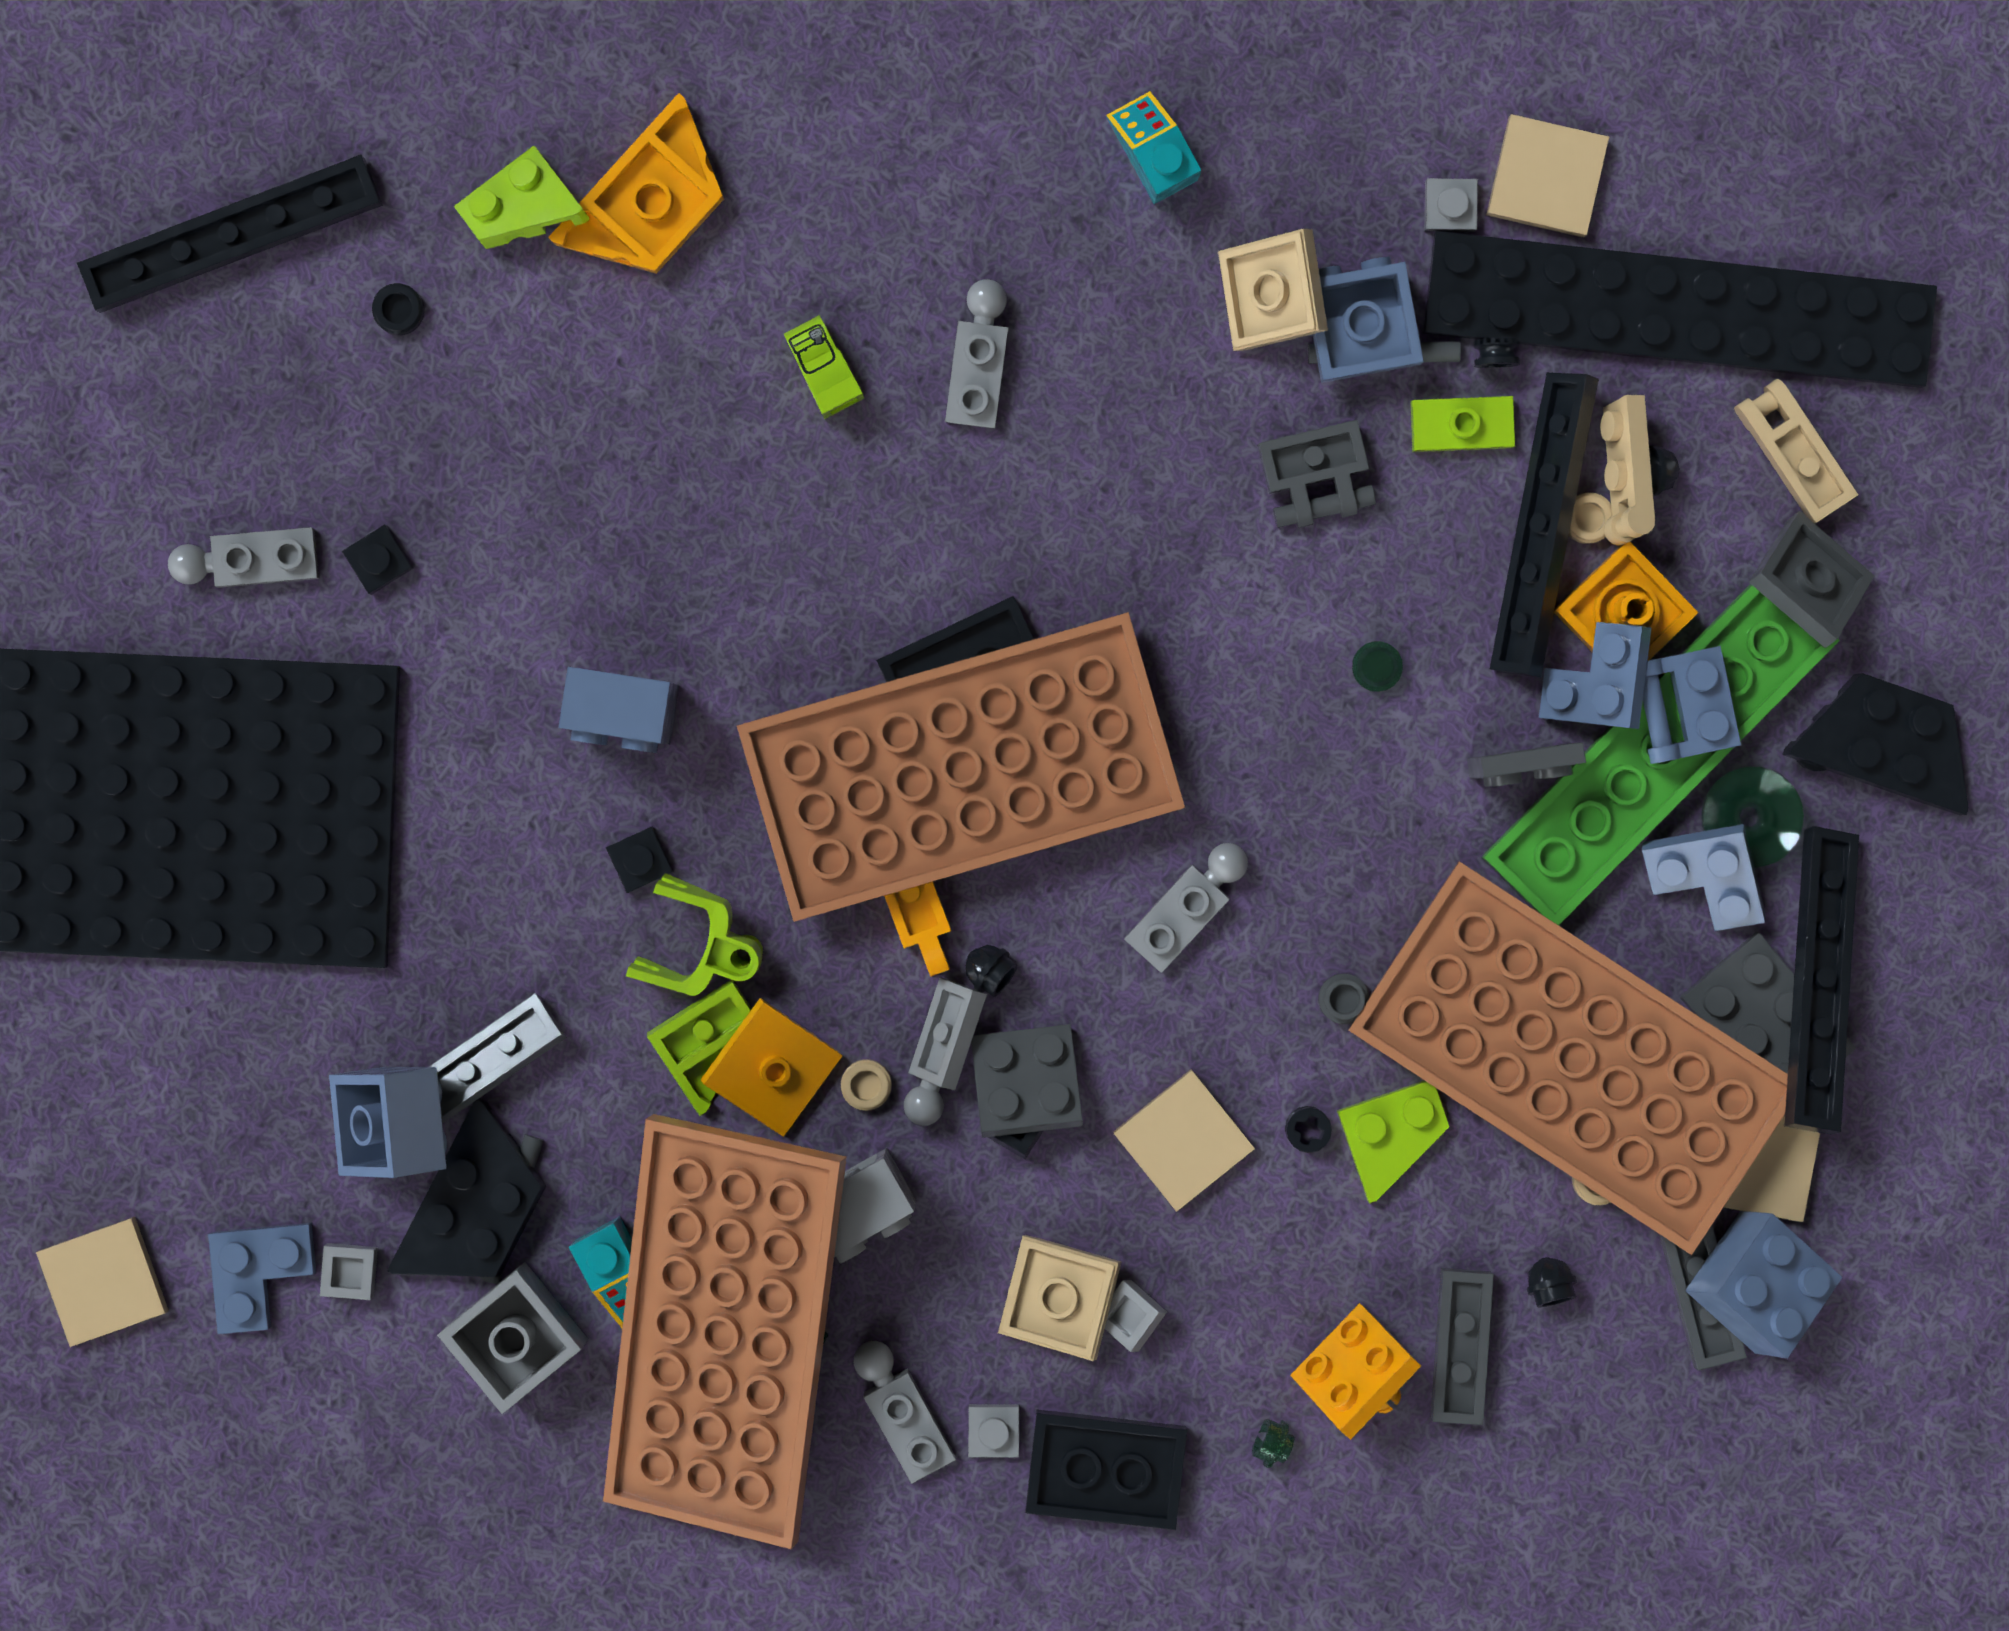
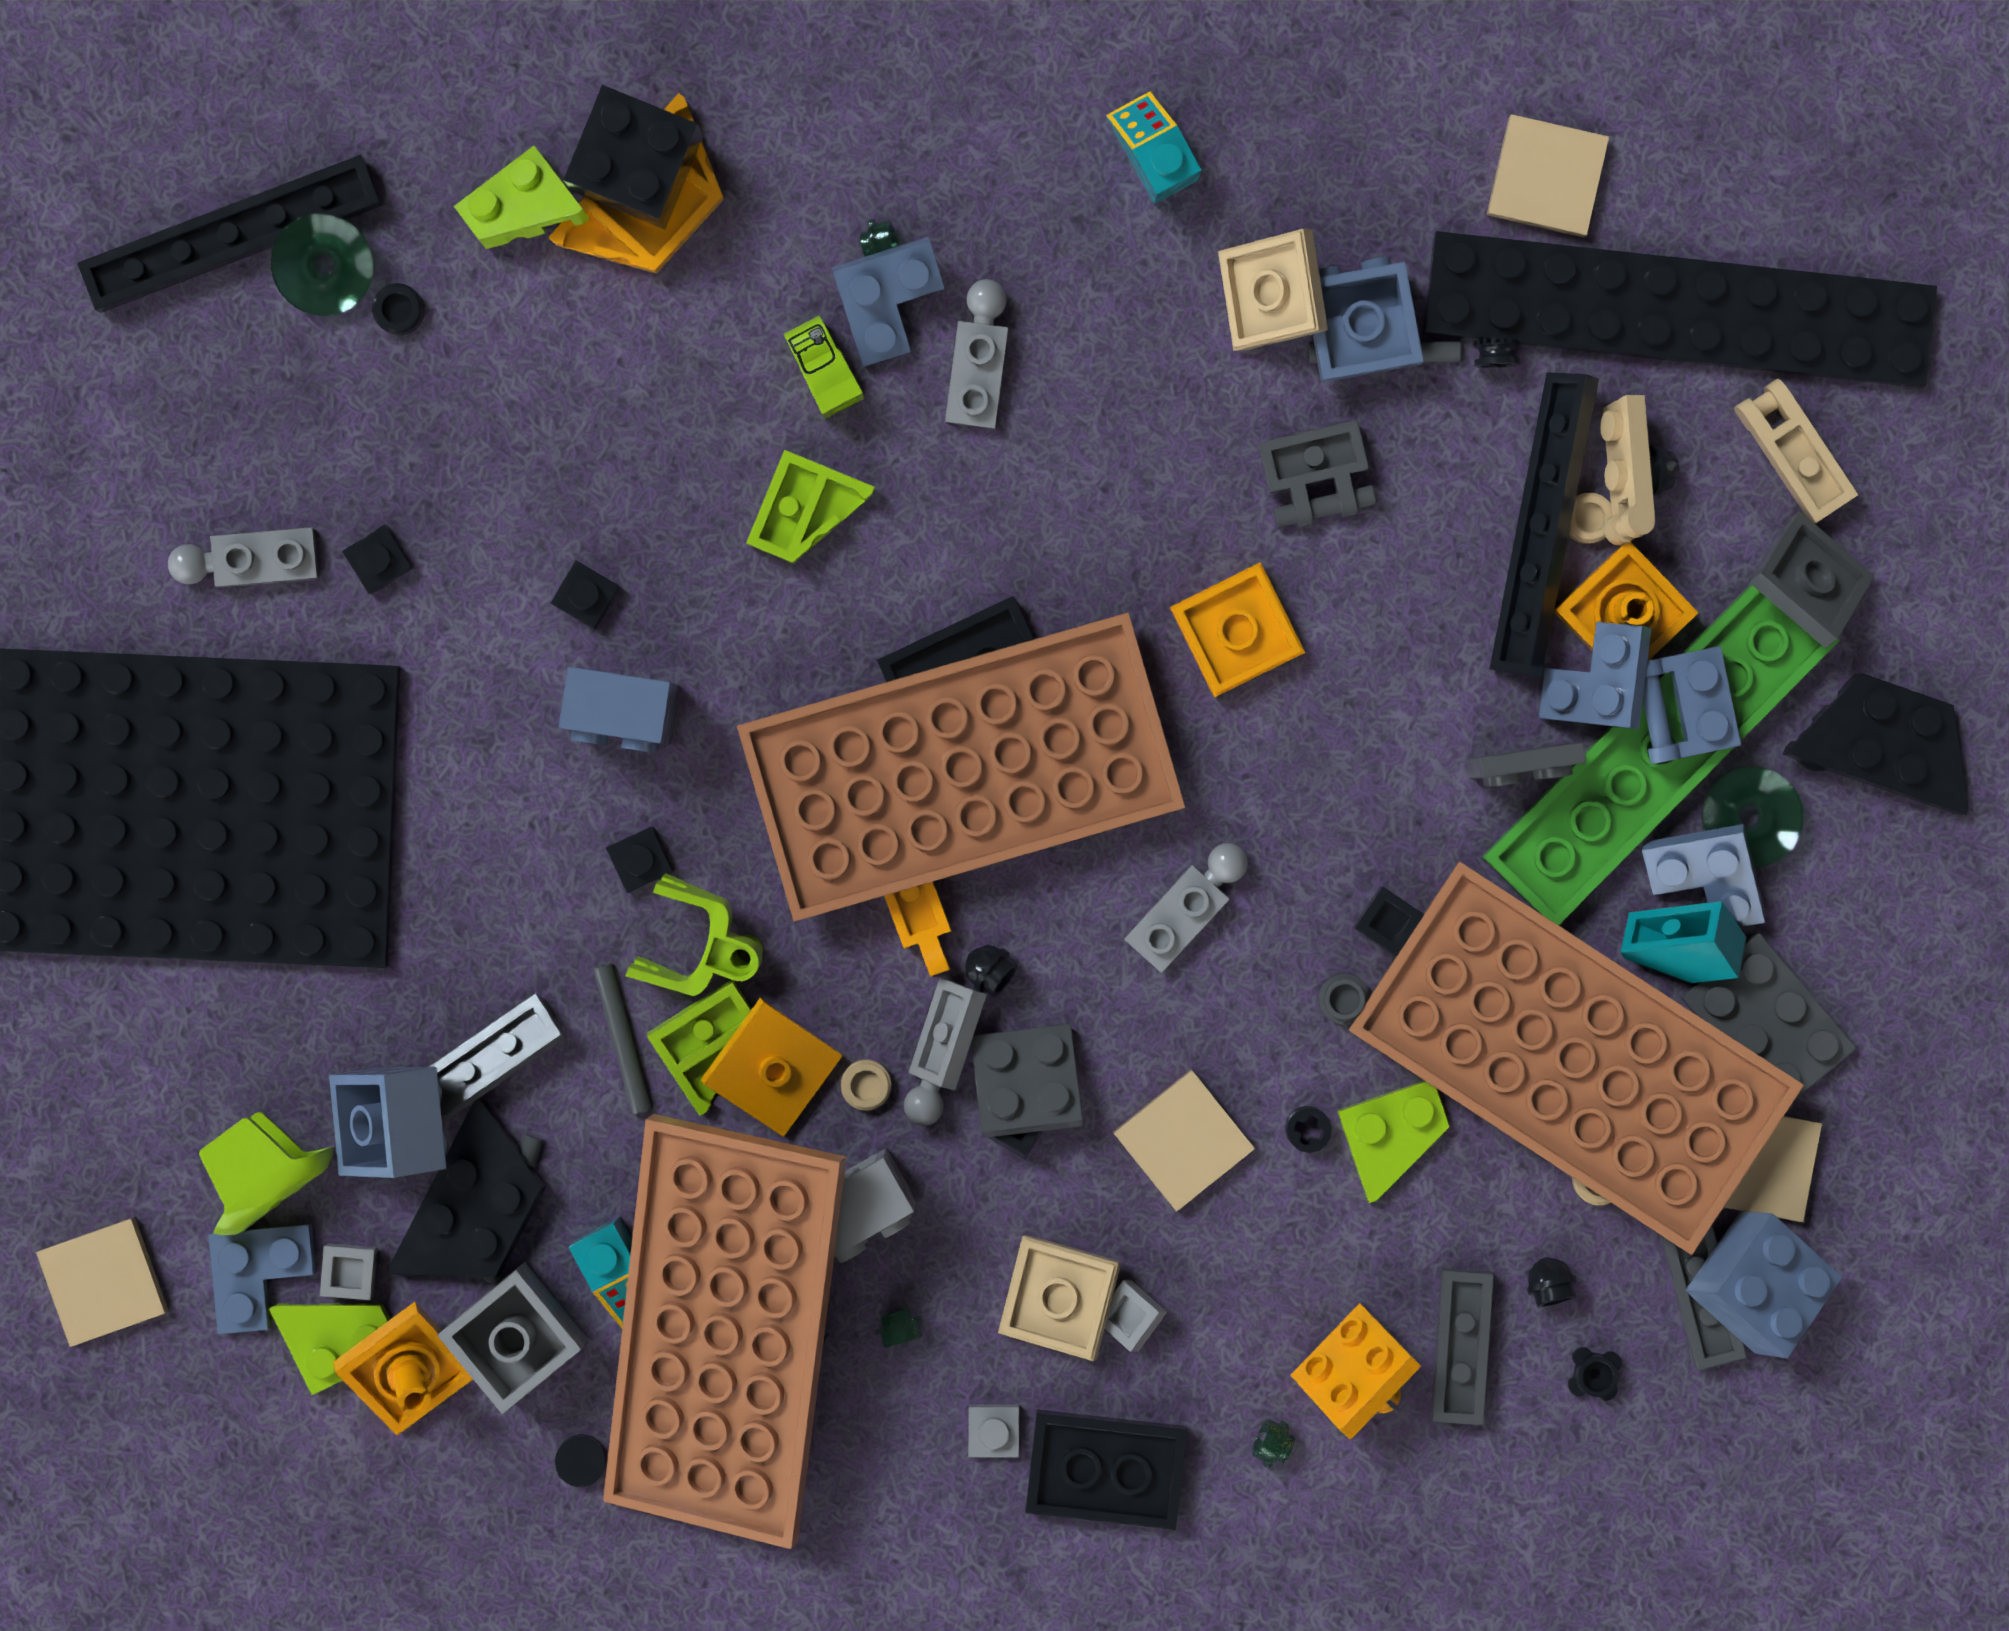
light grey plate [853,1341,956,1484] -> none
clear green plate [1352,641,1403,692] -> none
lime plate [1410,396,1515,452] -> none
light grey plate [1424,178,1478,232] -> none
black plate [1784,826,1859,1135] -> none
none -> lime piece [199,1112,334,1236]
none -> lime wing [269,1303,390,1395]
none -> clear green dish [271,214,374,316]
none -> light orange plate [333,1301,473,1435]
none -> black plate [550,560,621,630]
none -> black tile [555,1434,607,1487]
none -> black brick [563,85,703,230]
none -> dark grey bar [593,964,652,1114]
none -> lime wing [746,450,875,564]
none -> sand blue plate [832,237,945,367]
none -> clear green plate [860,219,899,257]
none -> clear green plate [874,1308,923,1348]
none -> light orange plate [1169,562,1305,698]
none -> black plate [1353,886,1425,956]
none -> black plate [1568,1347,1622,1401]
none -> teal slope [1620,901,1746,983]

